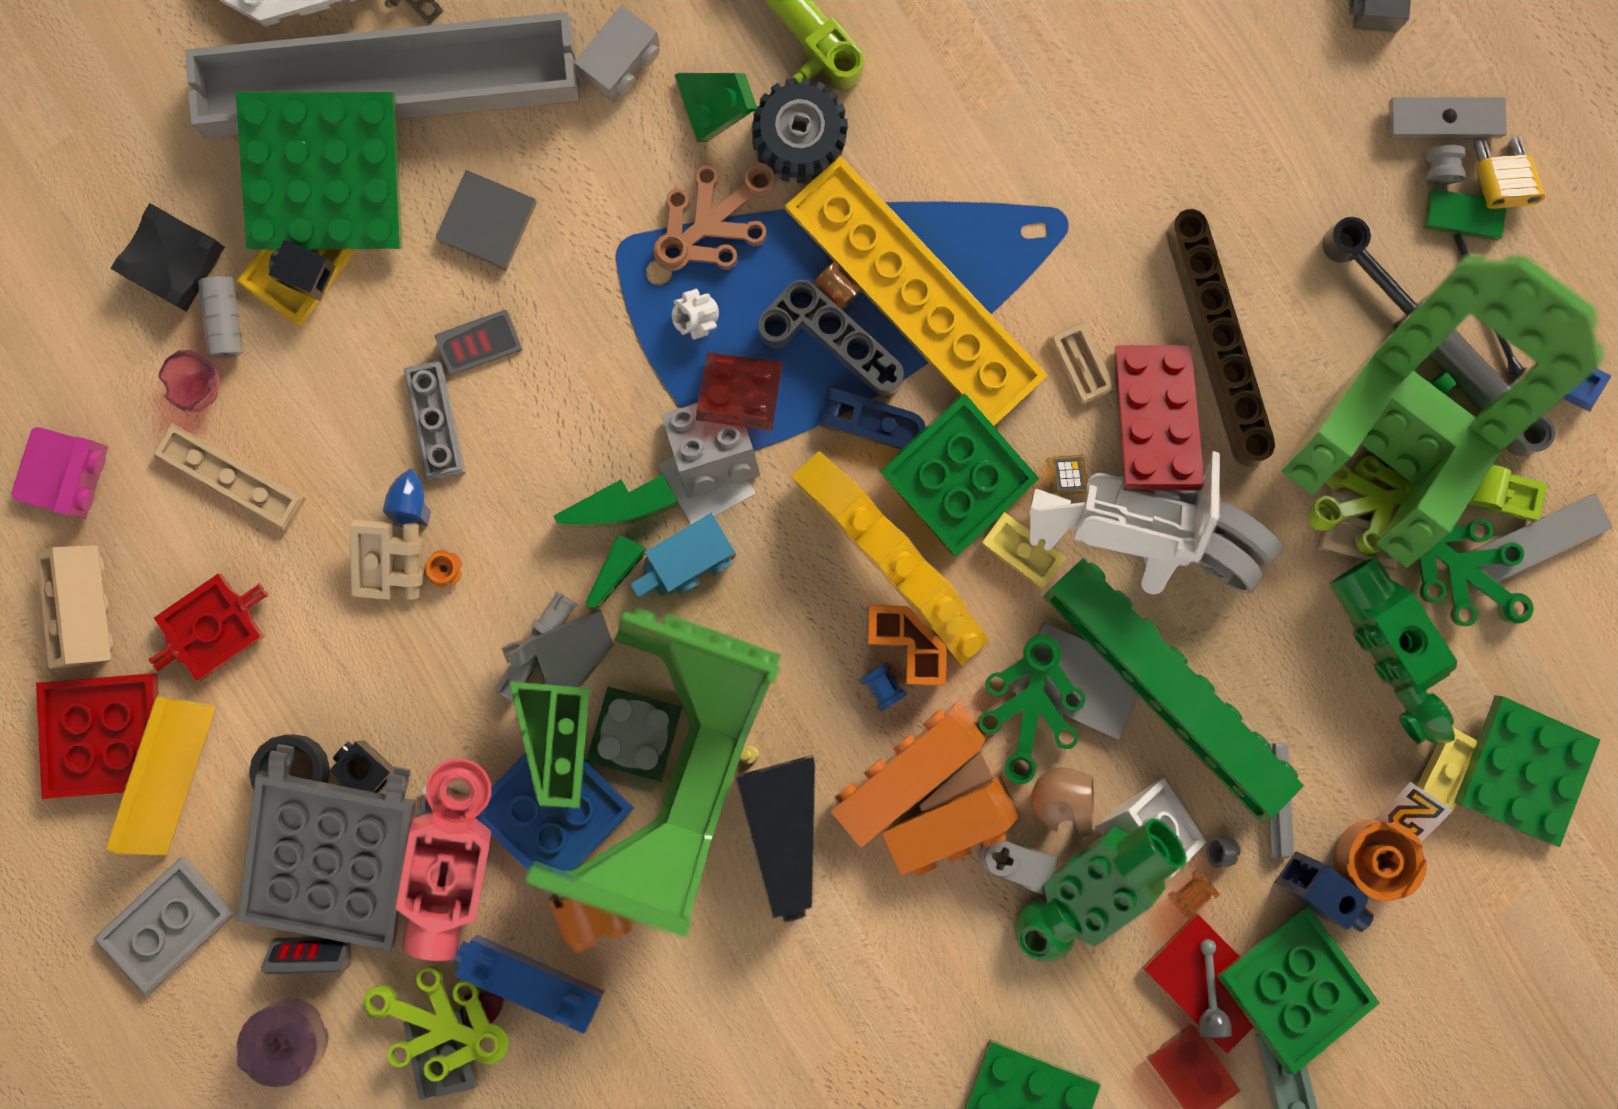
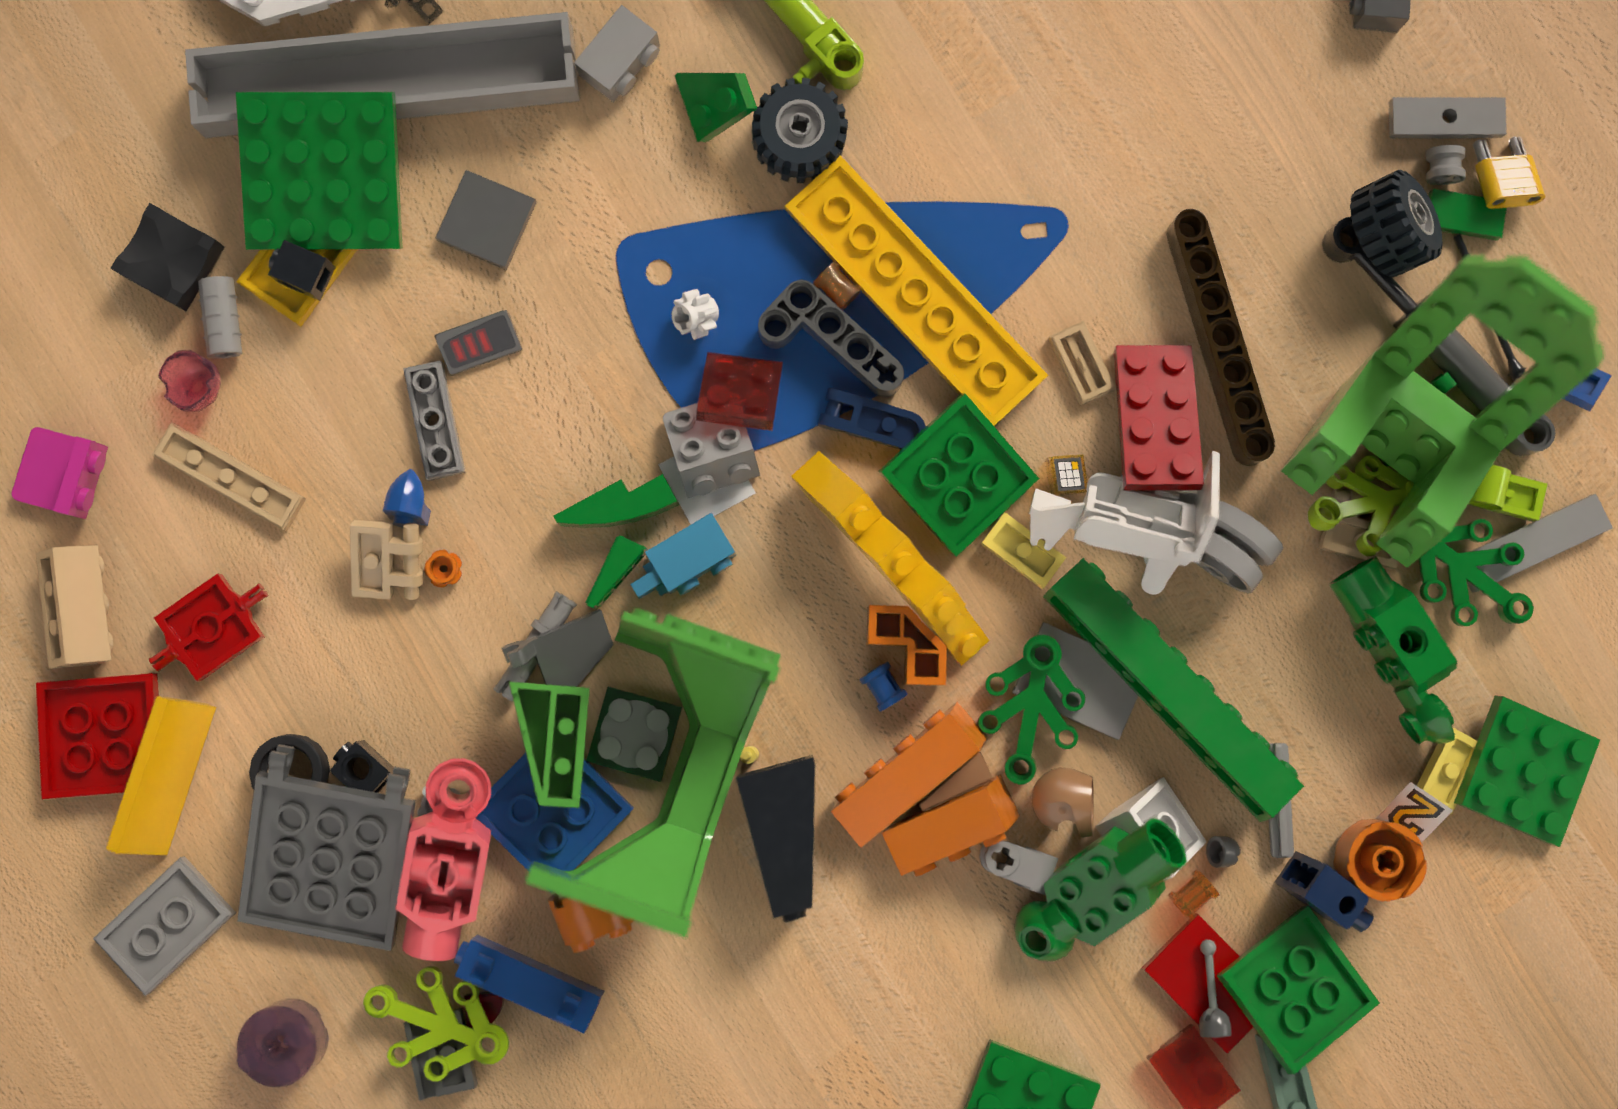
slope [262,937,351,974] -> none
nougat plant [654,163,775,271] -> none
none -> black wheel [1350,170,1443,277]

